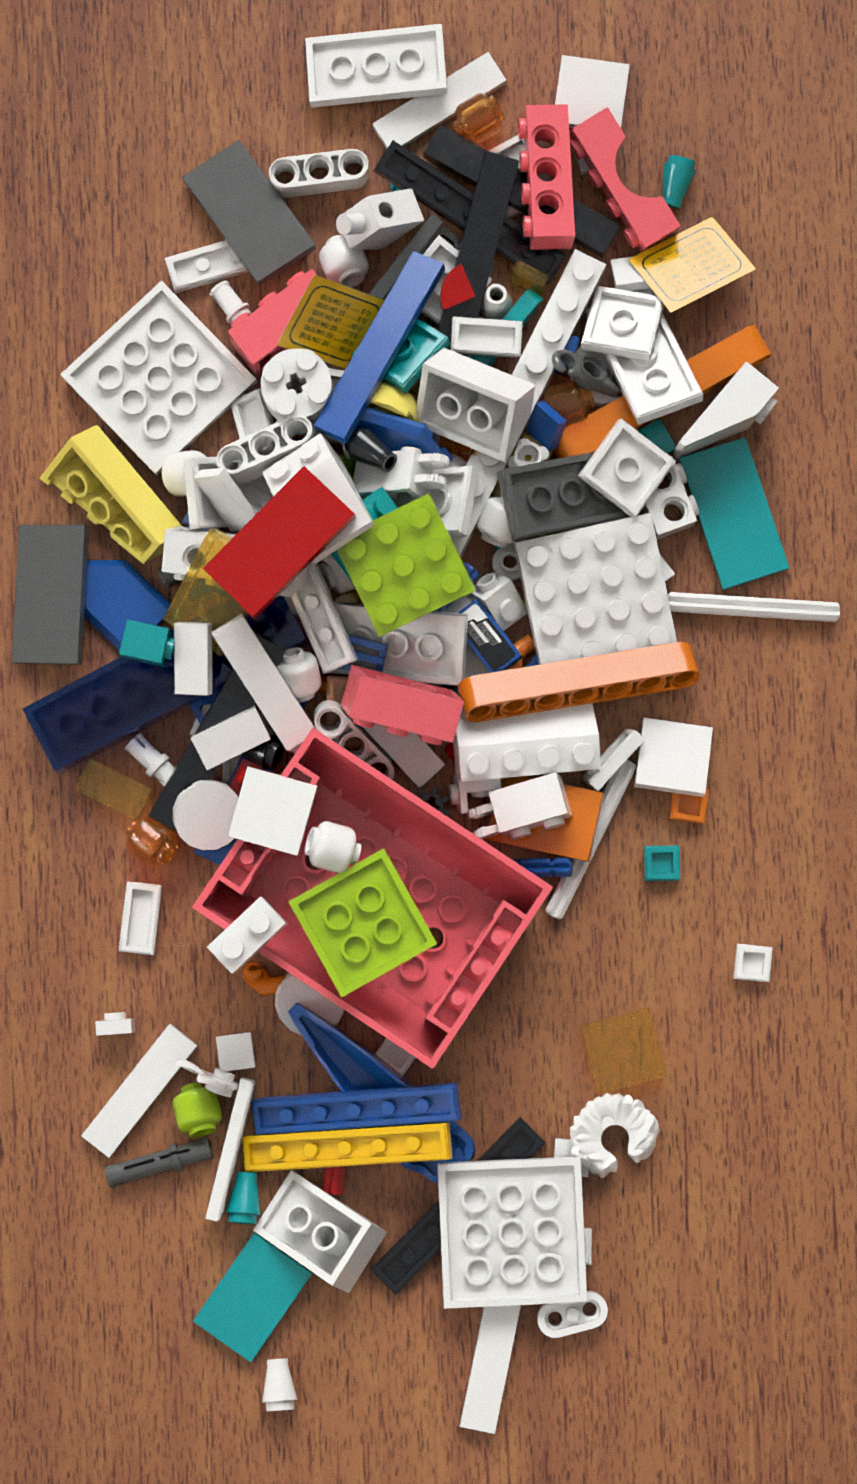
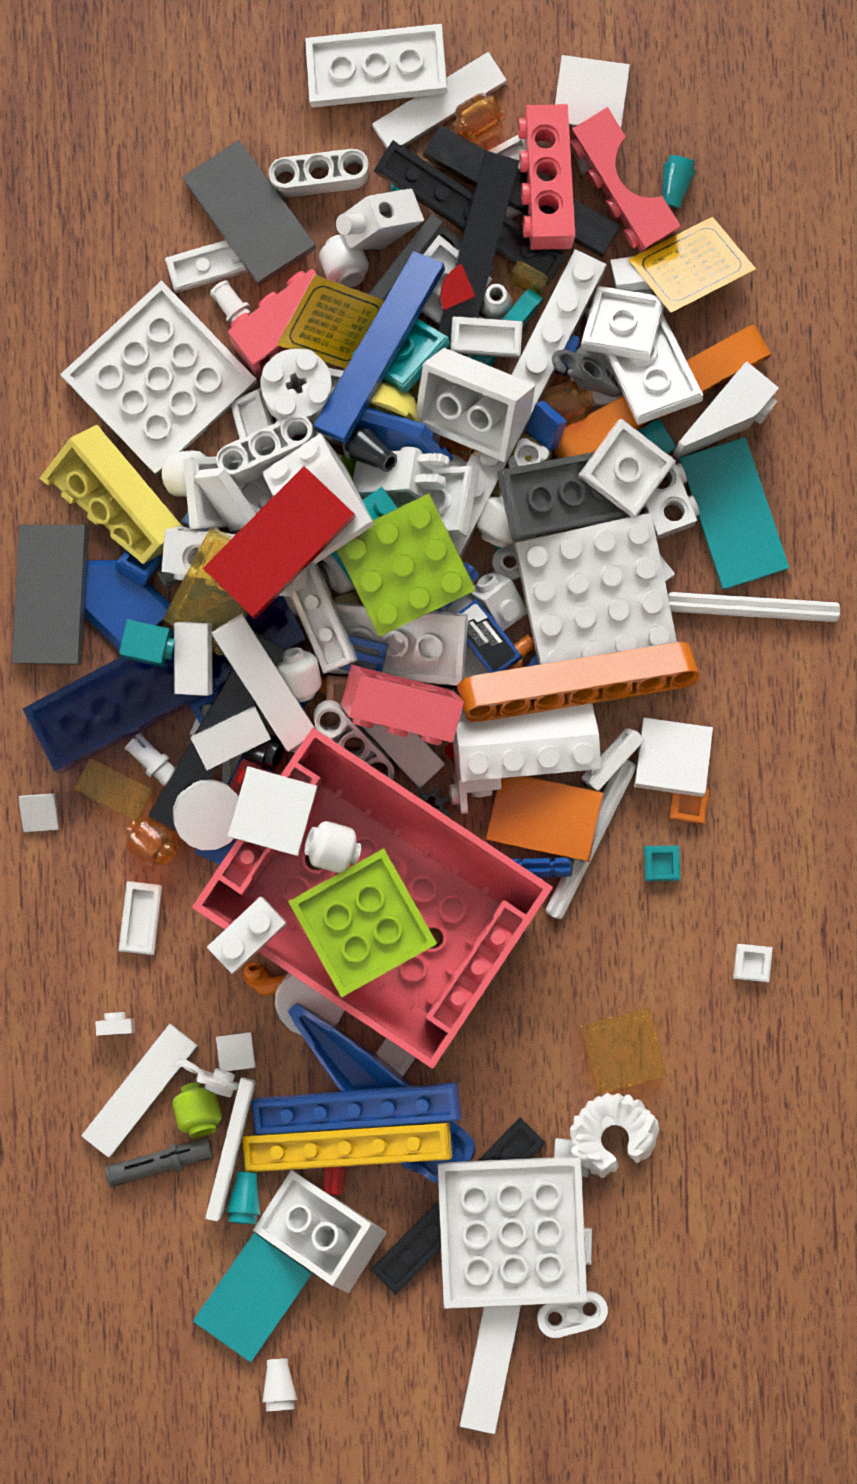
white hinge [468,772,572,840] -> none
none -> white slope [19,794,59,832]
none -> blue tile [115,550,163,587]

